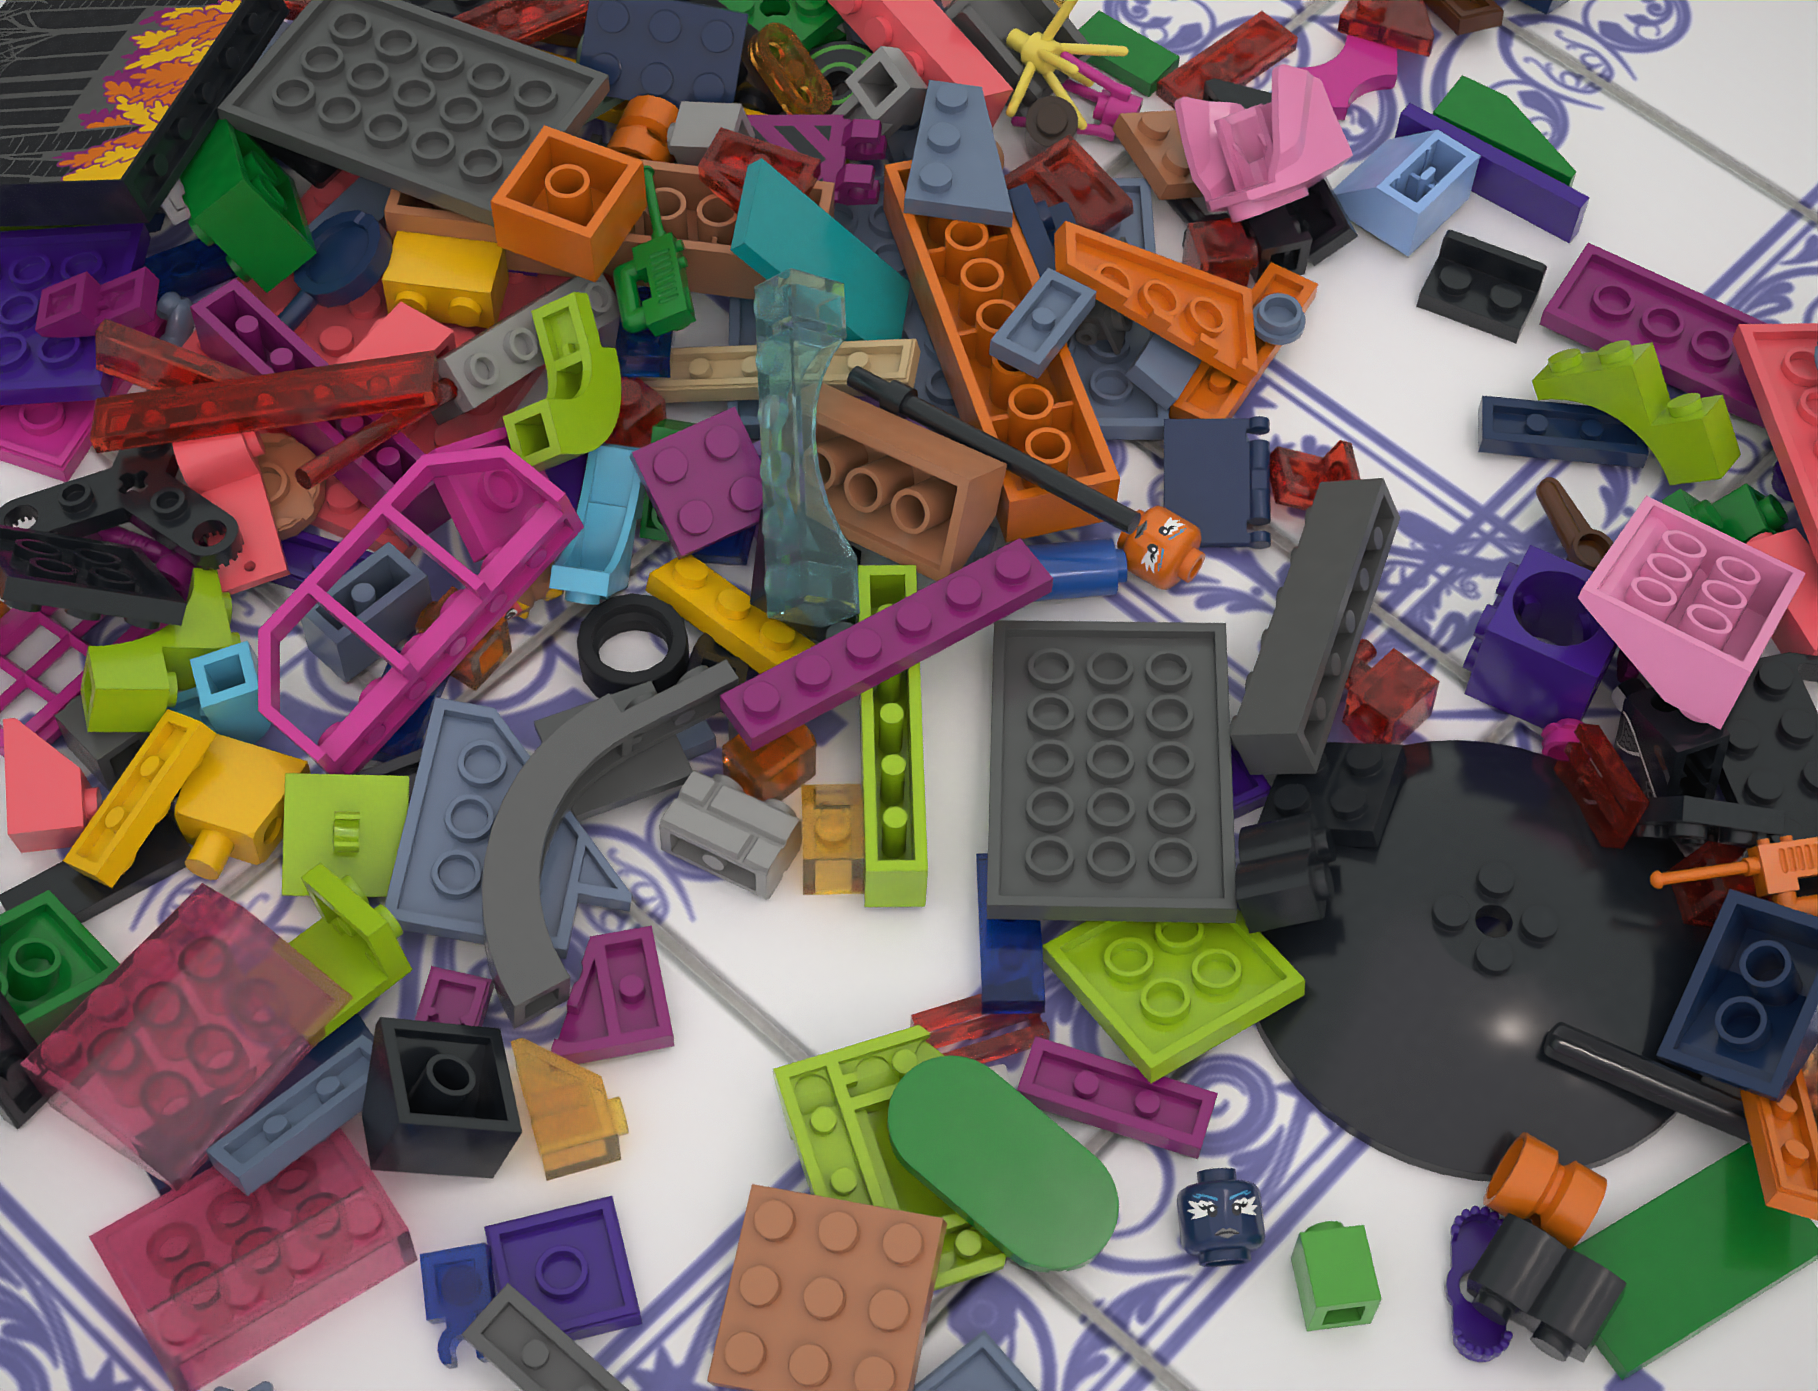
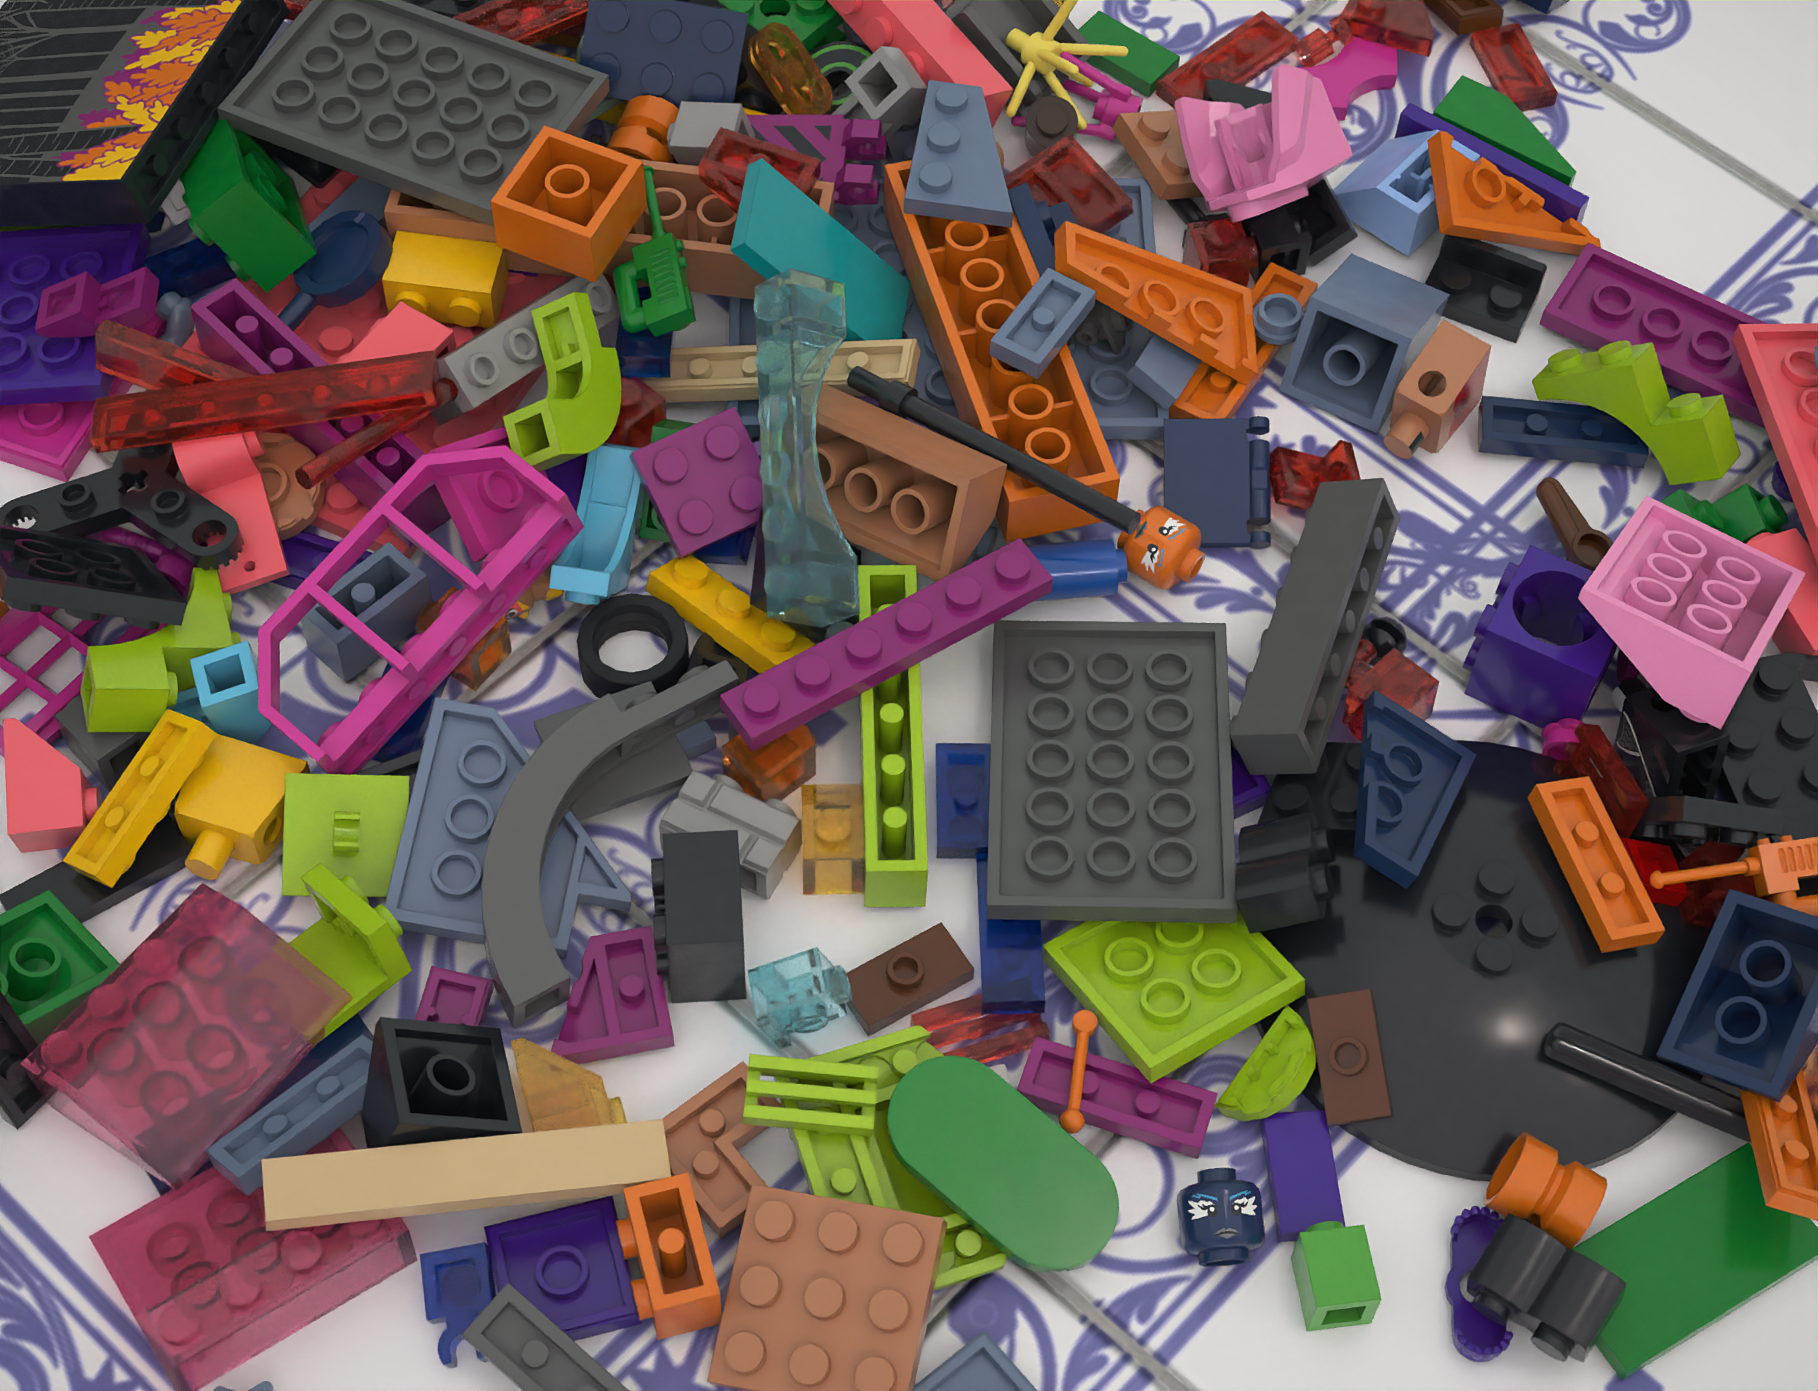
none -> tan tile [261,1119,671,1231]
none -> orange brick [616,1172,722,1340]
none -> black brick [651,830,746,1003]
none -> nougat plate [663,1061,782,1239]
none -> lime tile [742,1054,879,1137]
none -> clear light blue brick [747,947,852,1049]
none -> reddish brown plate [836,922,974,1036]
none -> clear blue plate [935,743,991,859]
none -> orange hinge [1059,1010,1098,1134]
none -> lime plate [1215,1005,1316,1122]
none -> dark purple tile [1260,1110,1345,1242]
none -> sand blue slope [1278,253,1450,433]
none -> clear red piece [1291,16,1354,67]
none -> reddish brown plate [1307,989,1393,1127]
none -> dark blue wing [1354,690,1477,889]
none -> black hinge [1358,617,1407,668]
none -> nougat torso [1383,320,1491,459]
none -> orange wing [1427,131,1601,255]
none -> clear red tile [1470,23,1558,112]
none -> orange plate [1527,776,1666,953]
none -> red tile [1620,837,1689,907]

